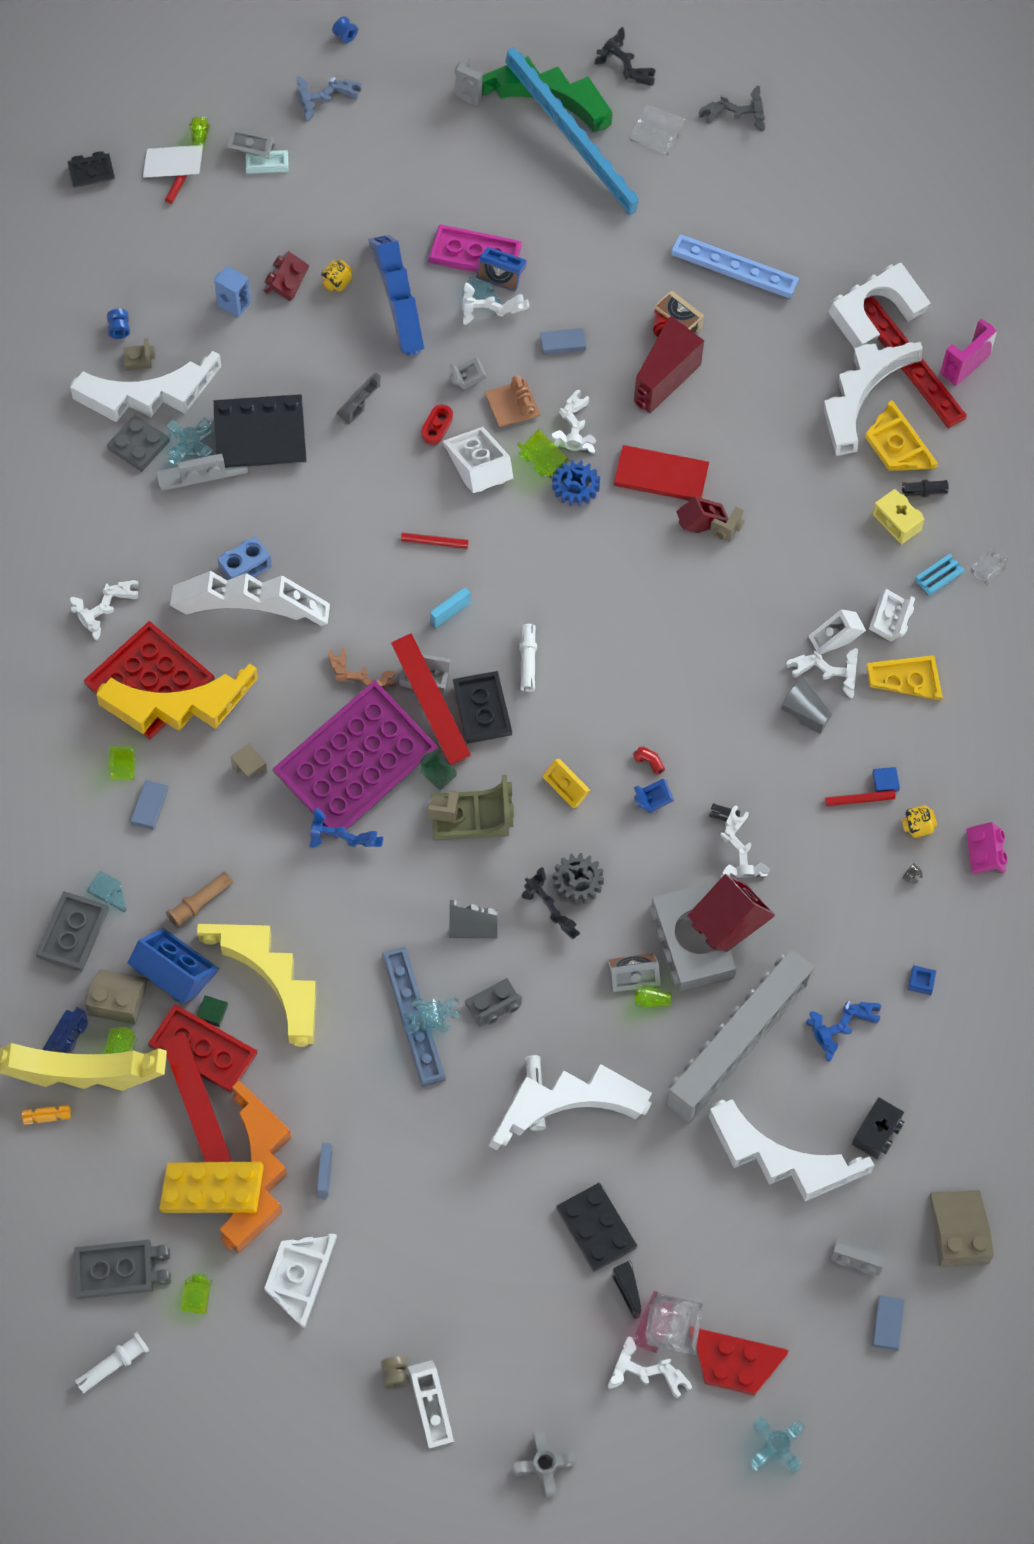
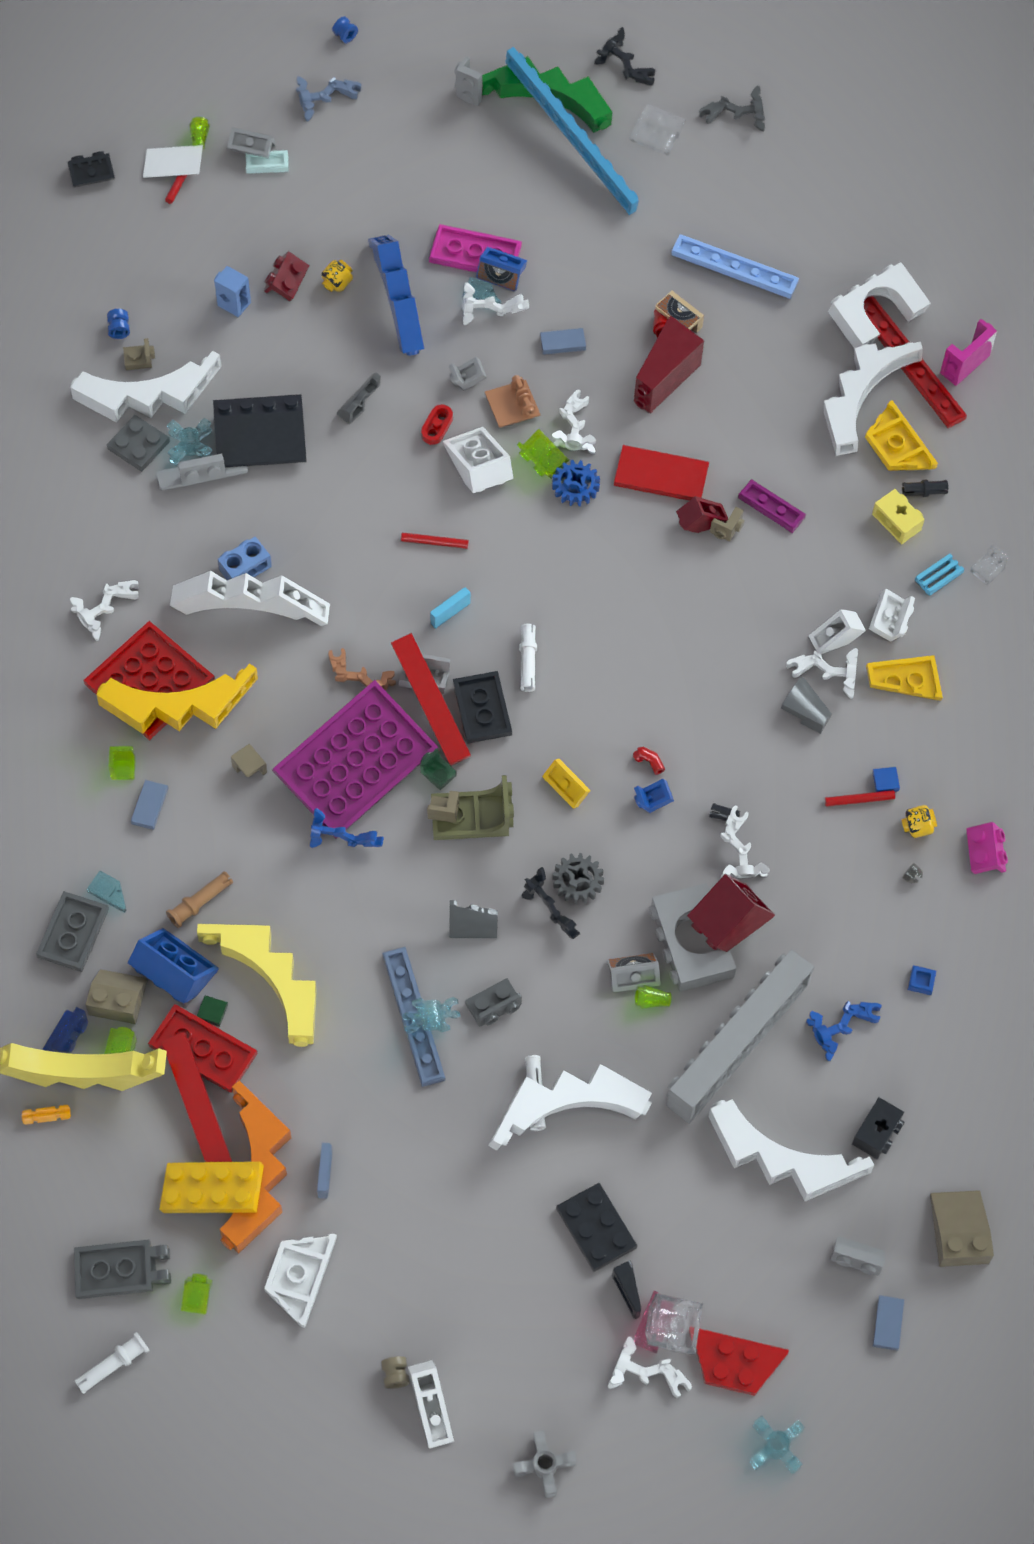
none -> magenta tile [738,479,806,533]

